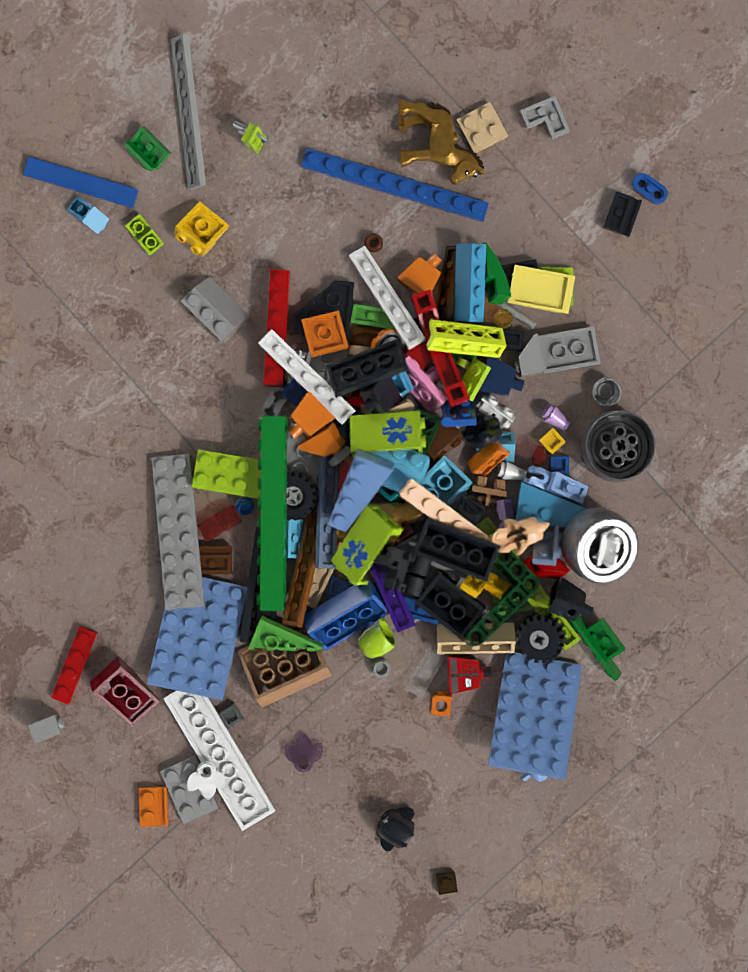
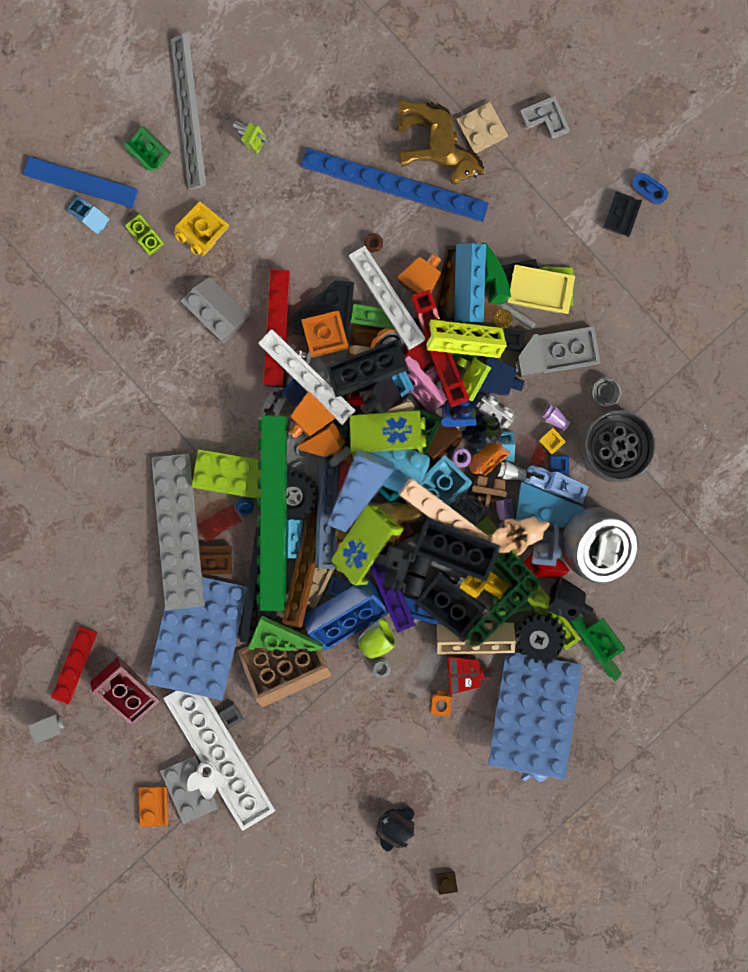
clear purple plate [285,733,323,772] -> none
none -> lavender cone [452,448,471,467]

